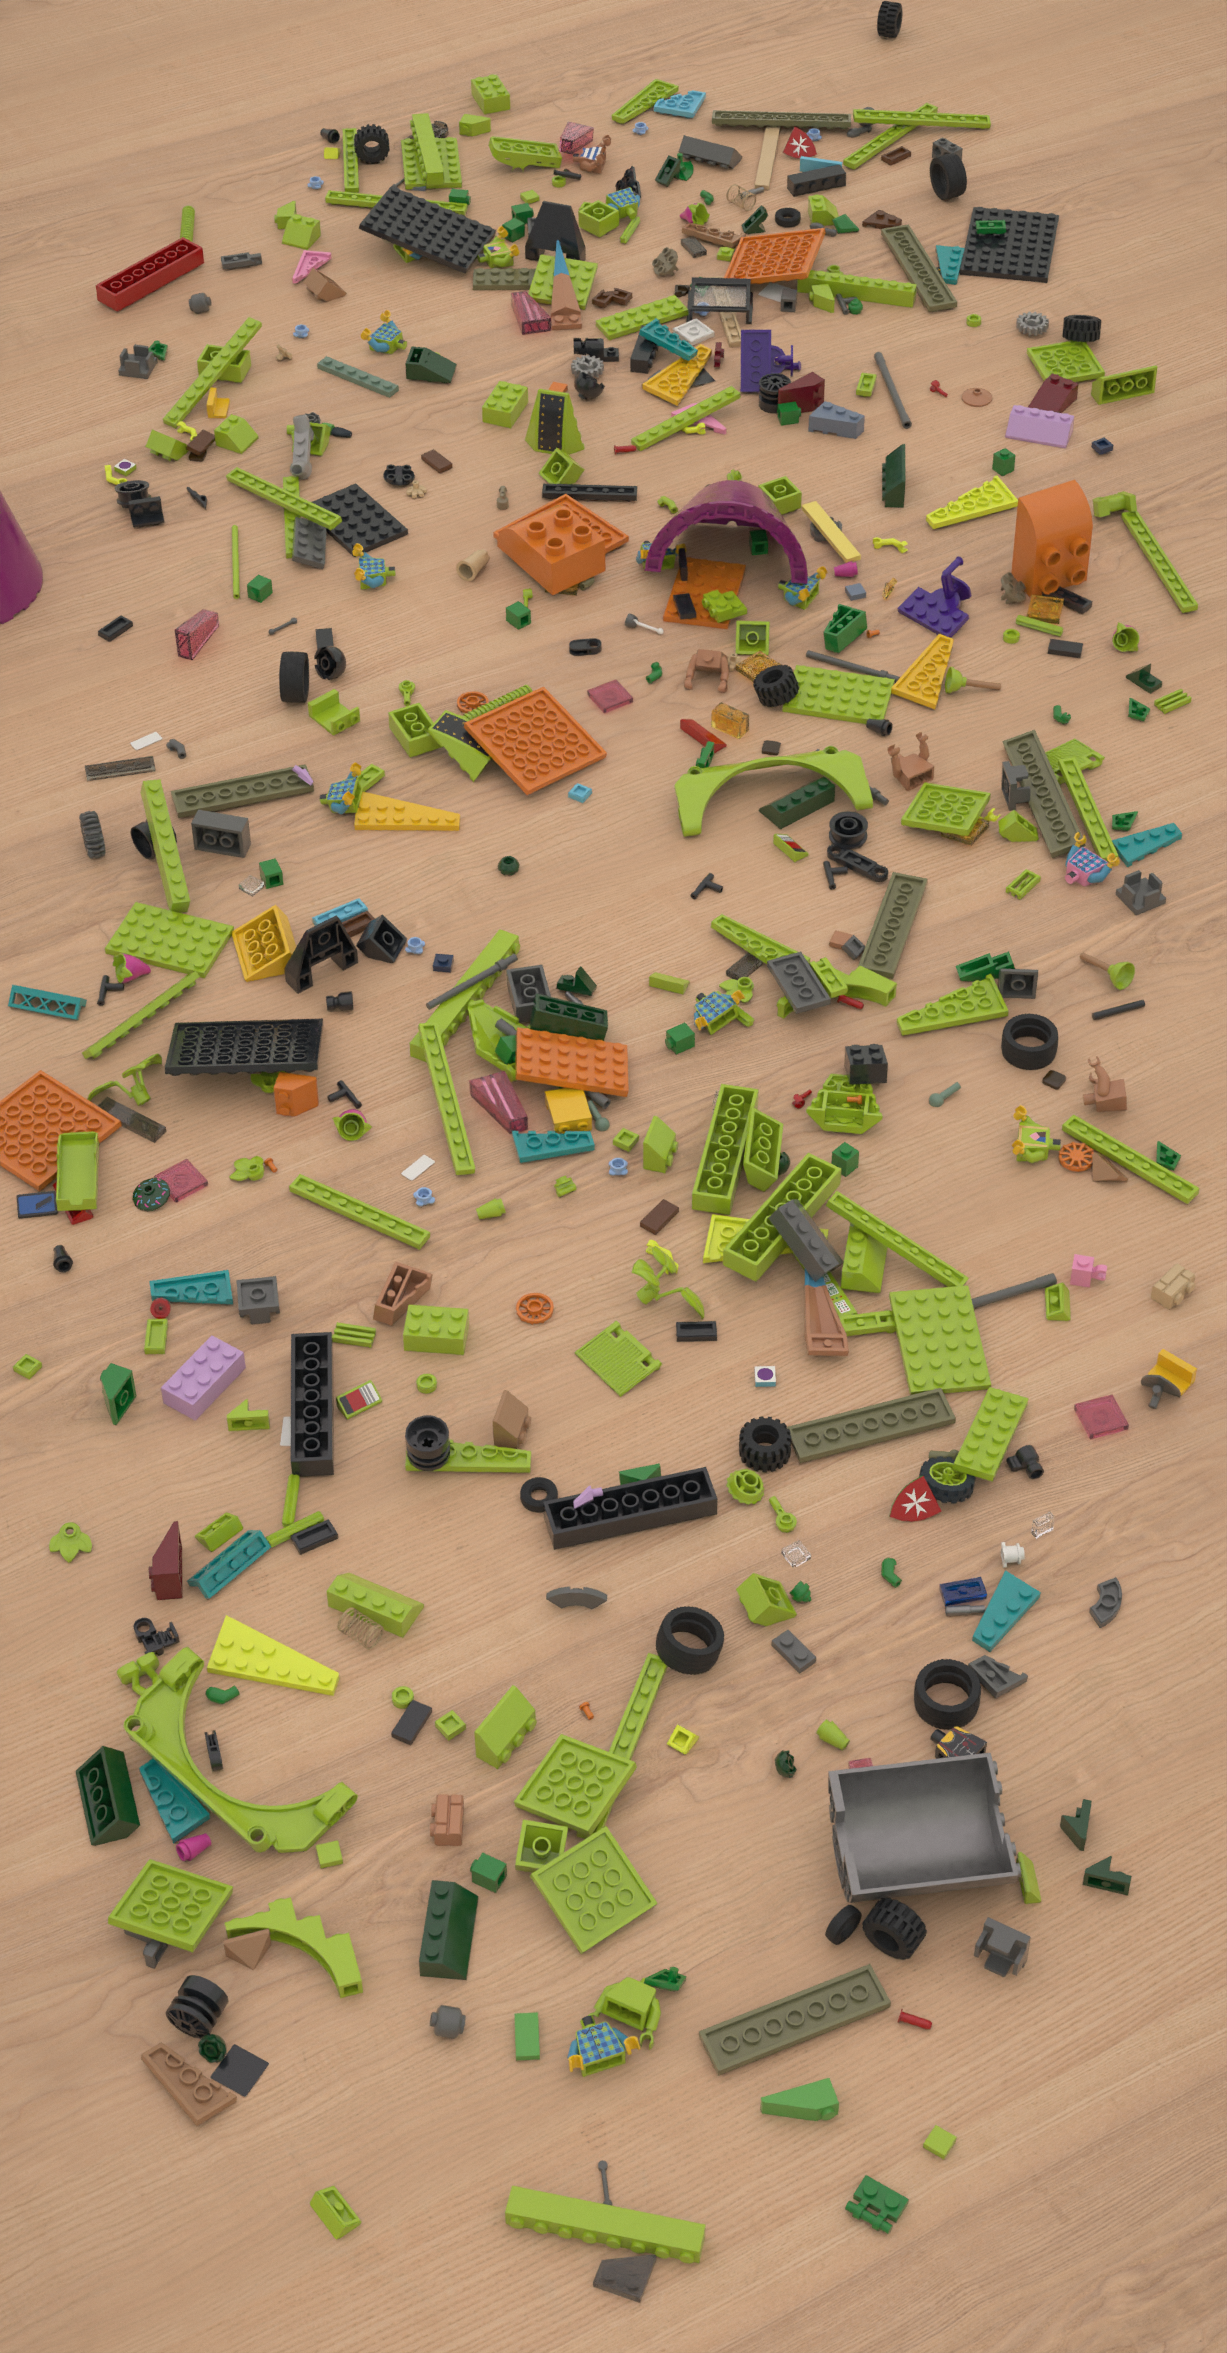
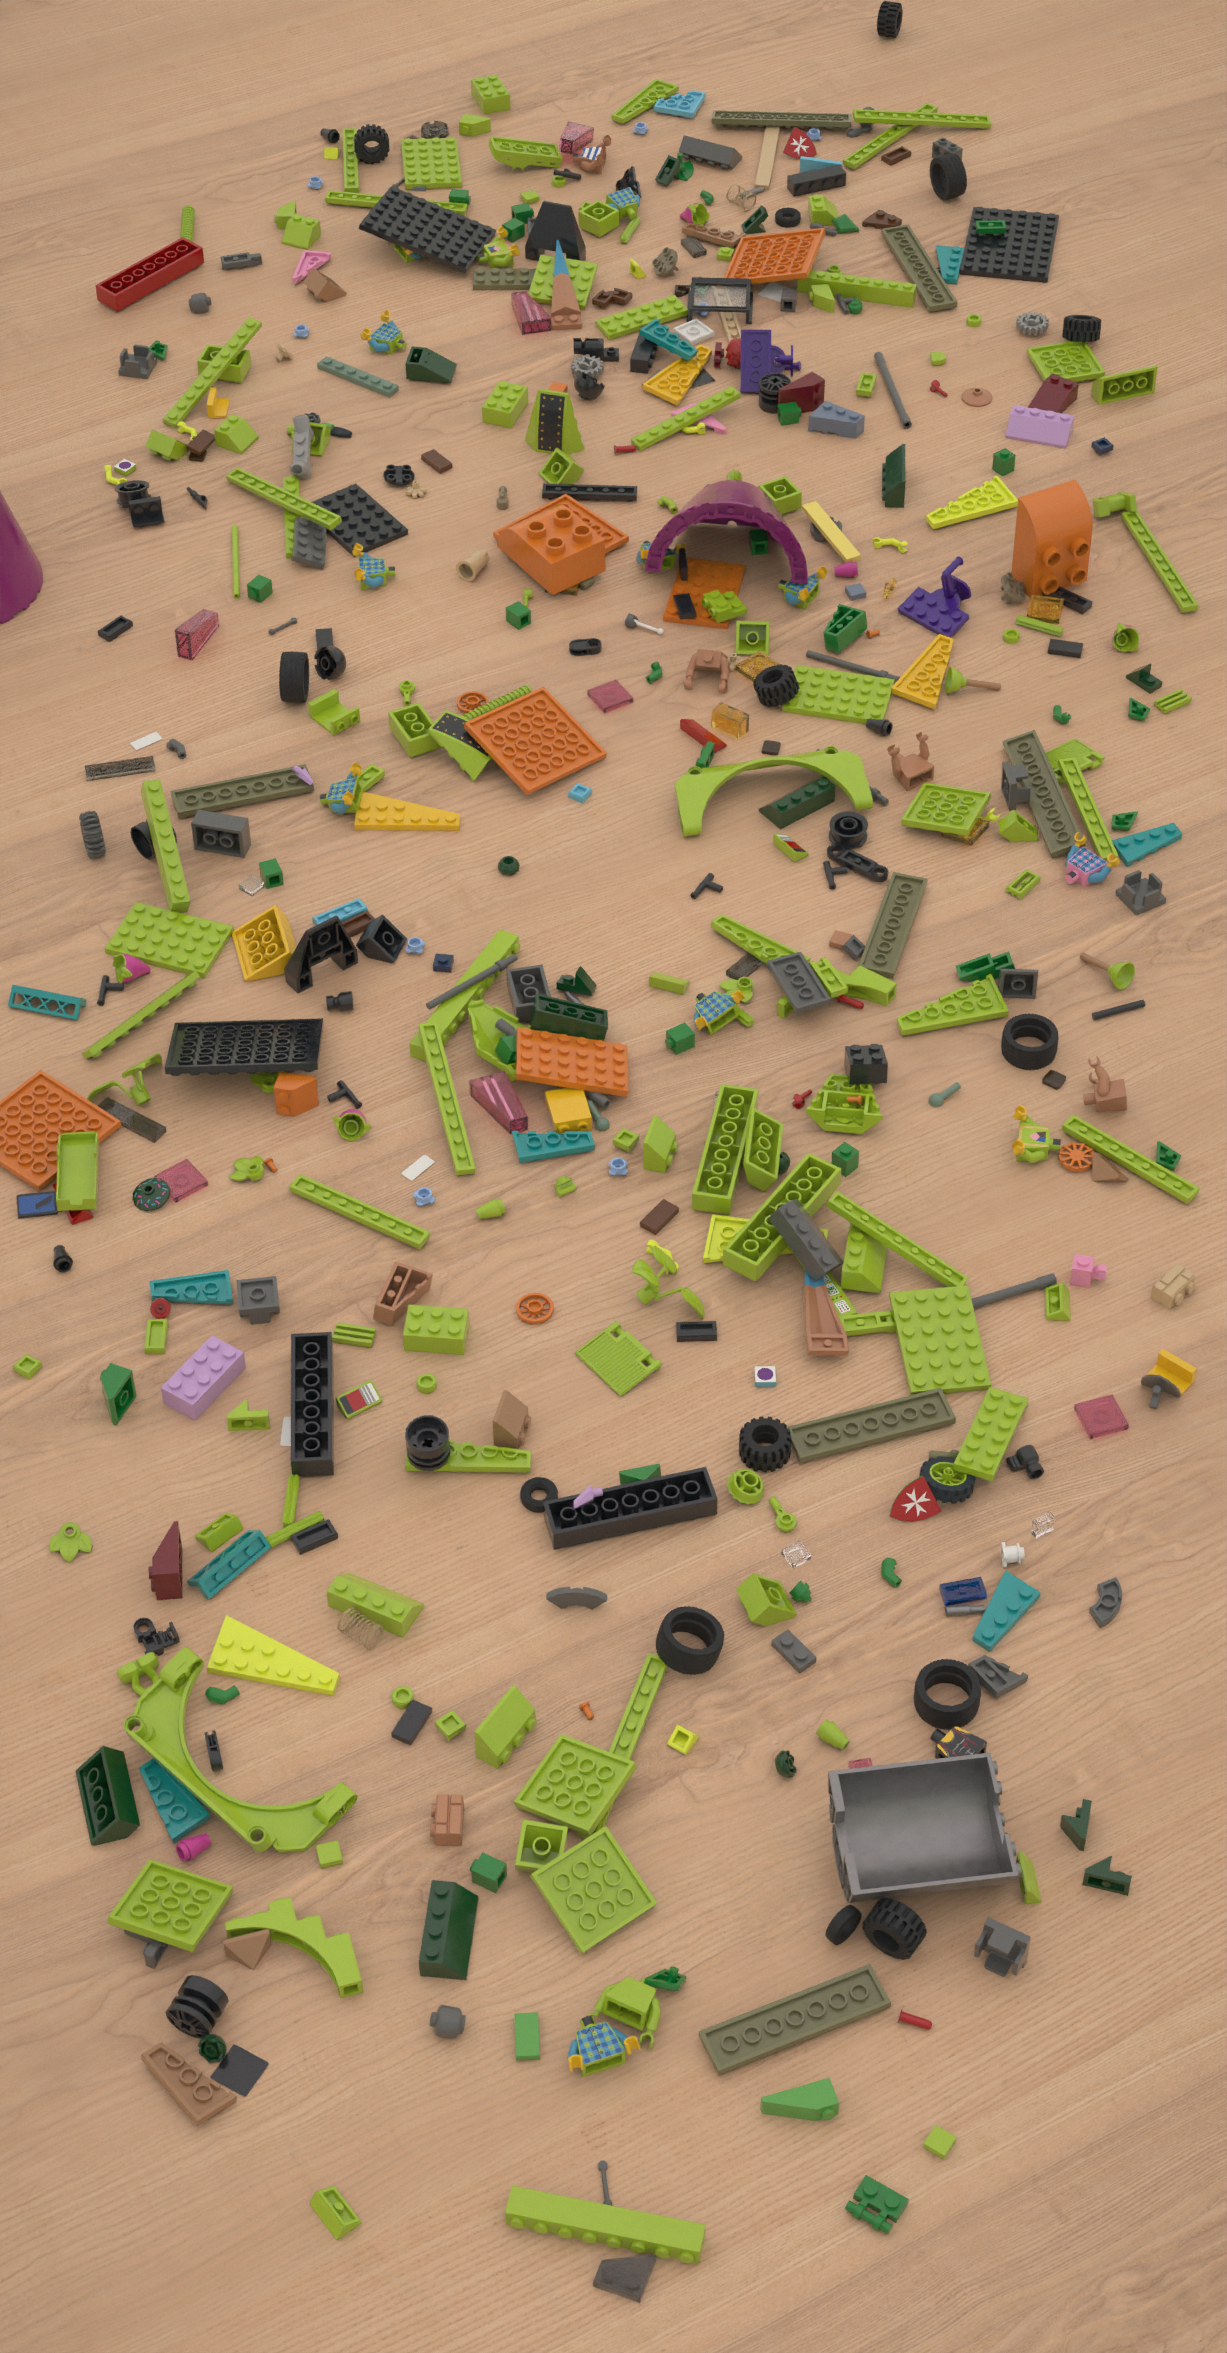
lime brick [410,113,444,186] -> none
none -> neon yellow slope [630,259,646,279]
none -> red hair [725,338,741,368]
none -> lime tile [930,352,946,366]

